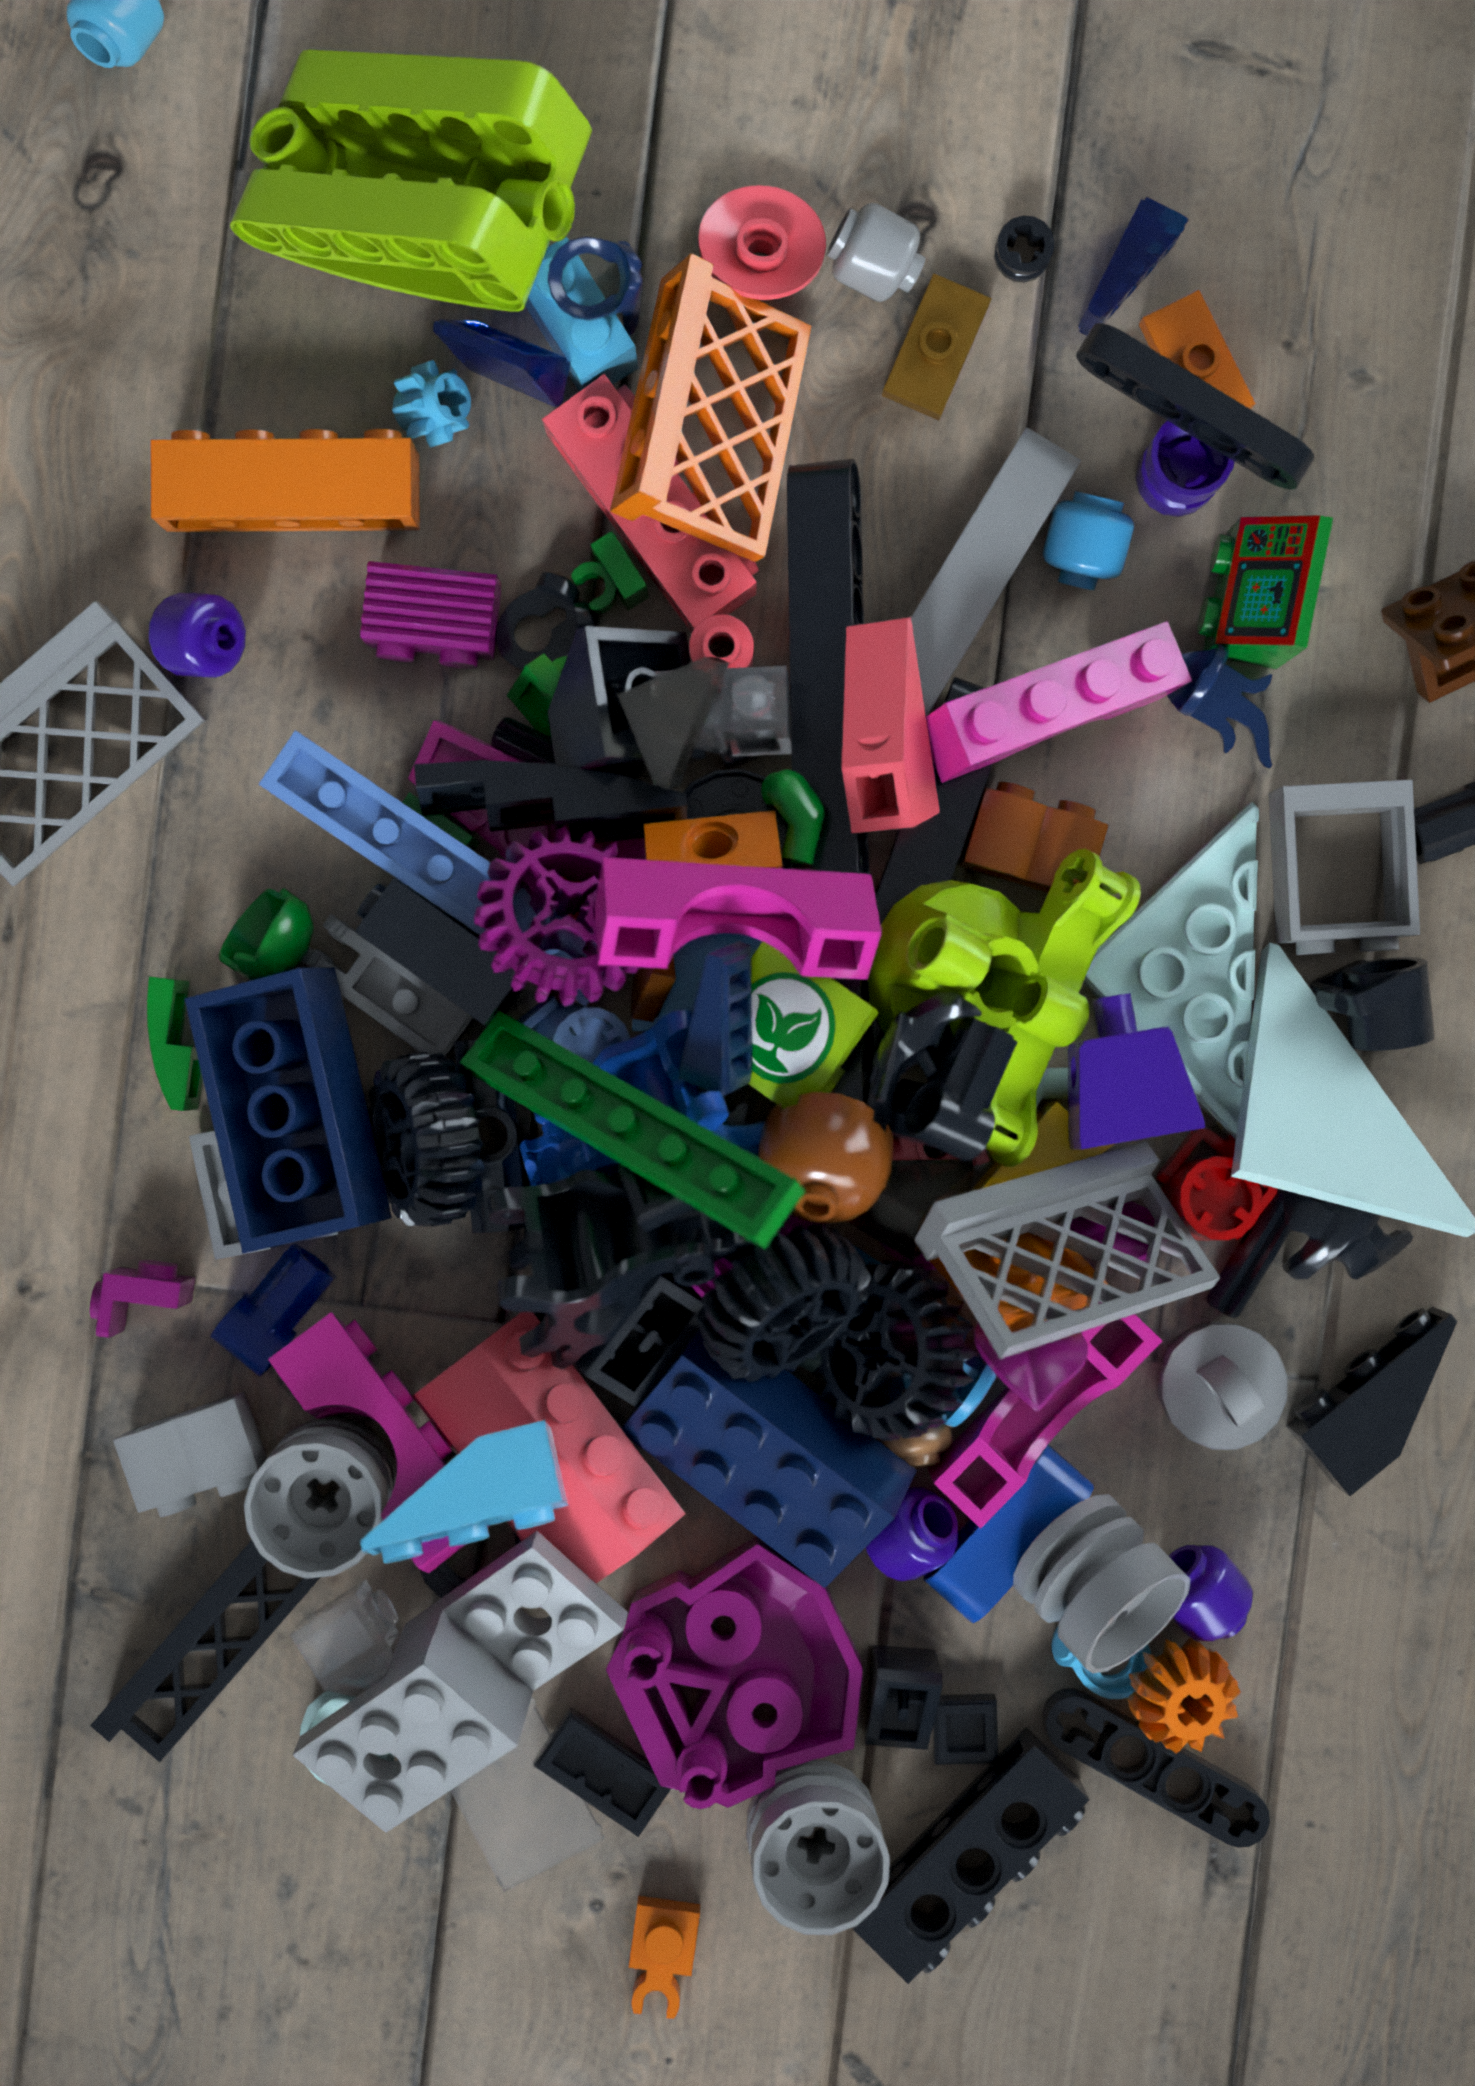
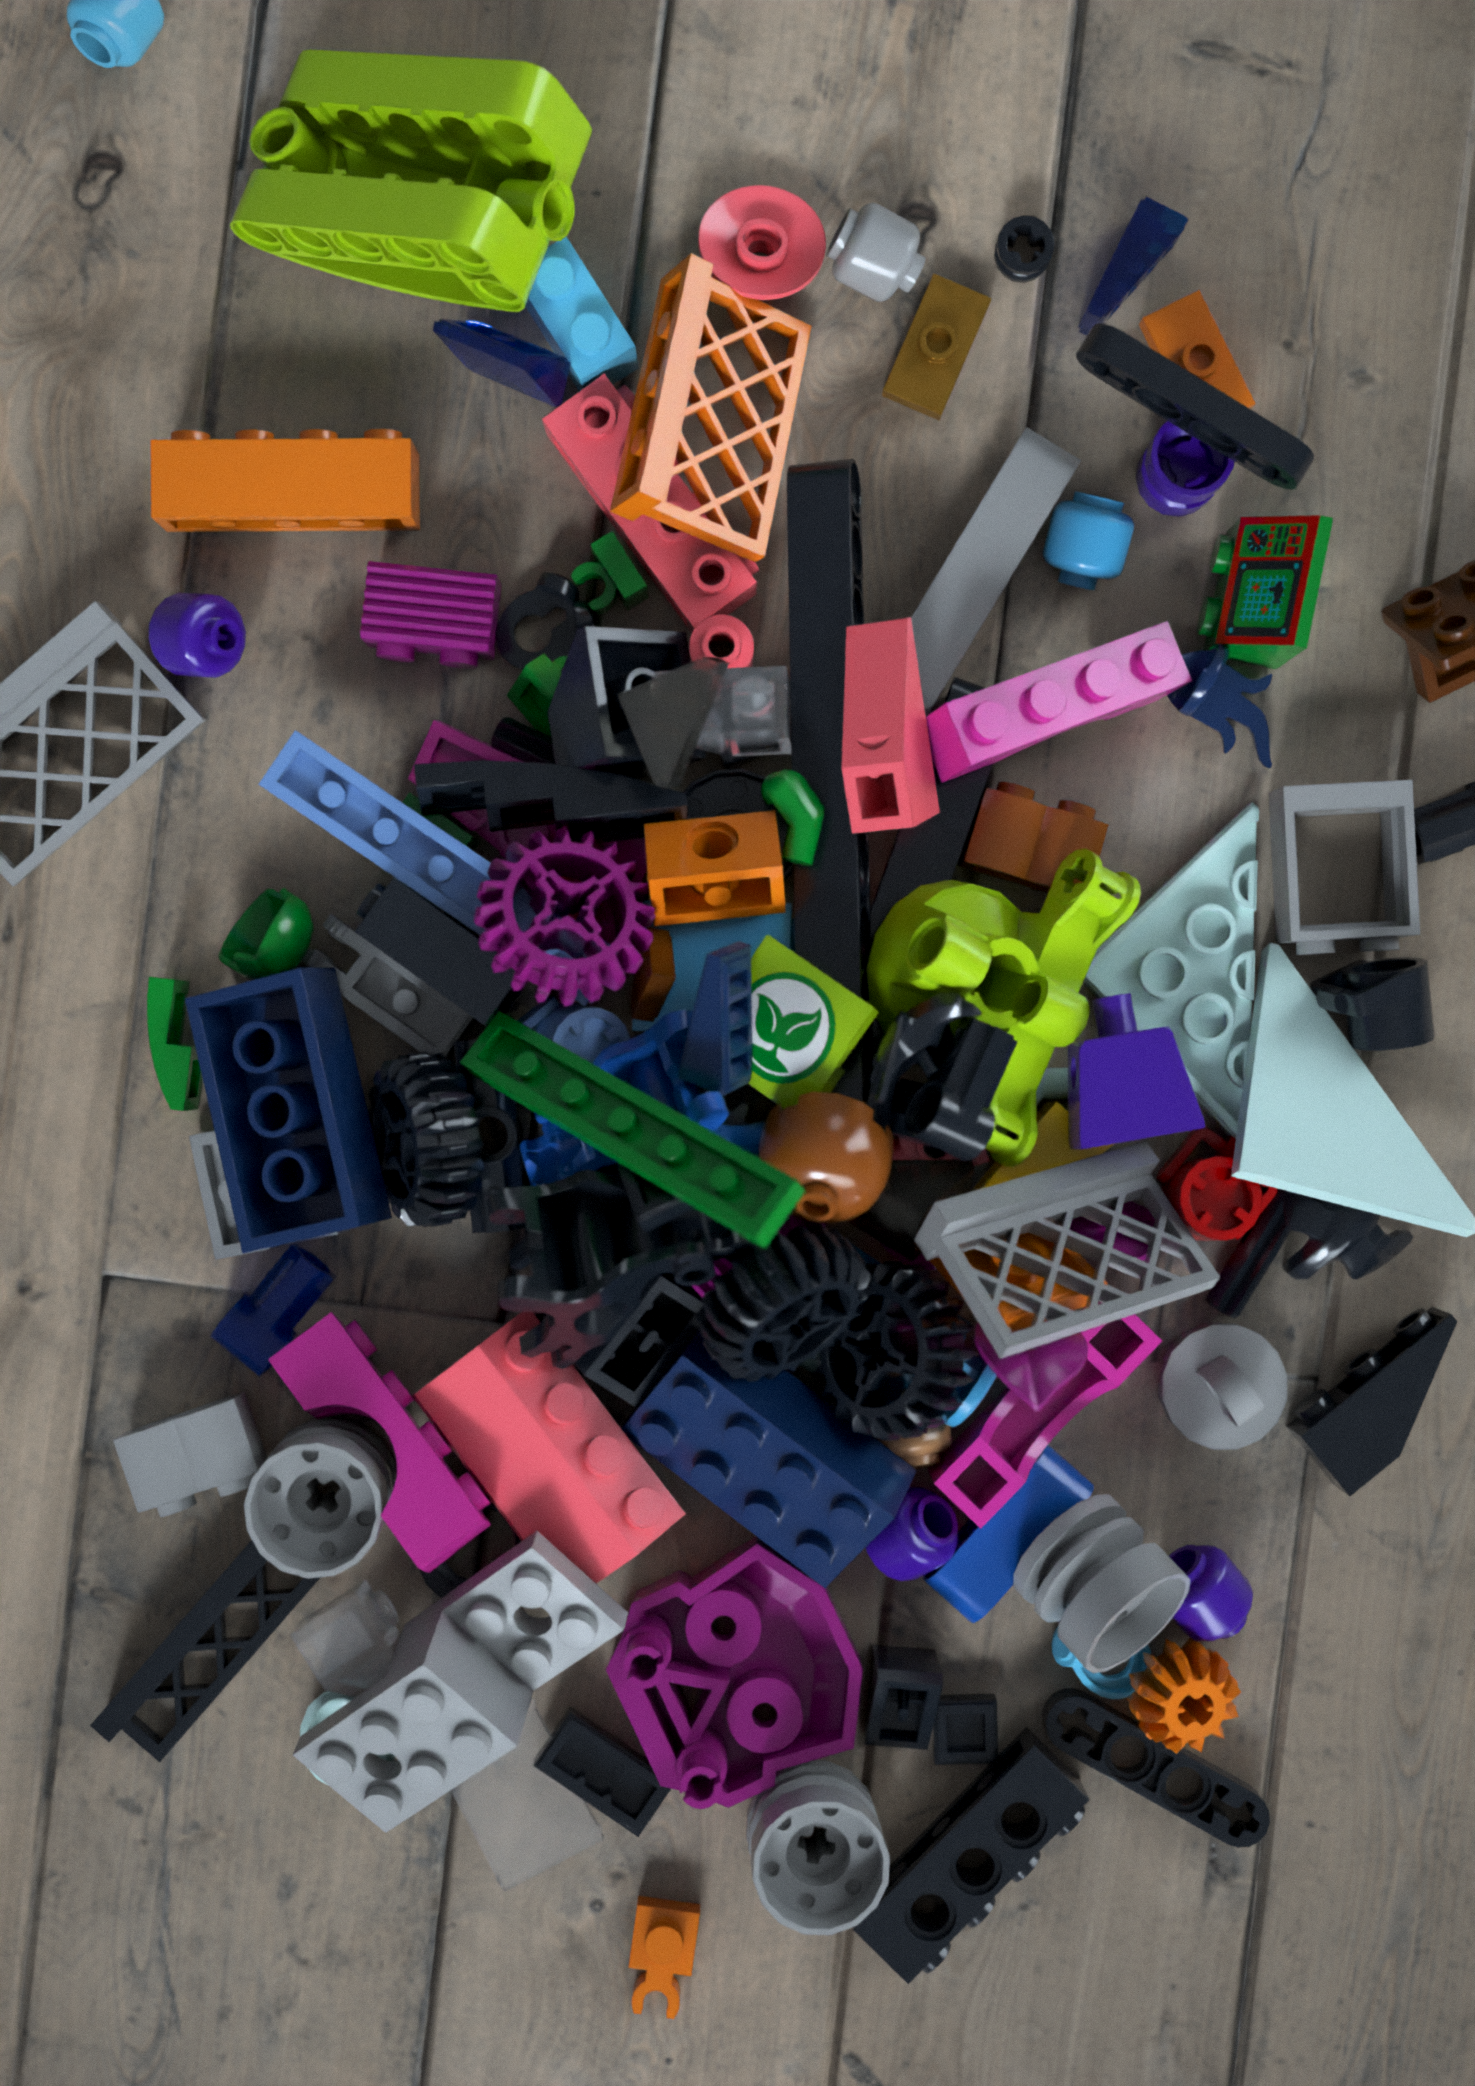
magenta bracket [90,1260,195,1338] -> none
medium azure slope [360,1420,568,1563] -> none
medium azure gear [392,360,471,447] -> none
dark blue piece [547,236,643,336] -> none
dark pink arch [595,857,881,980] -> none

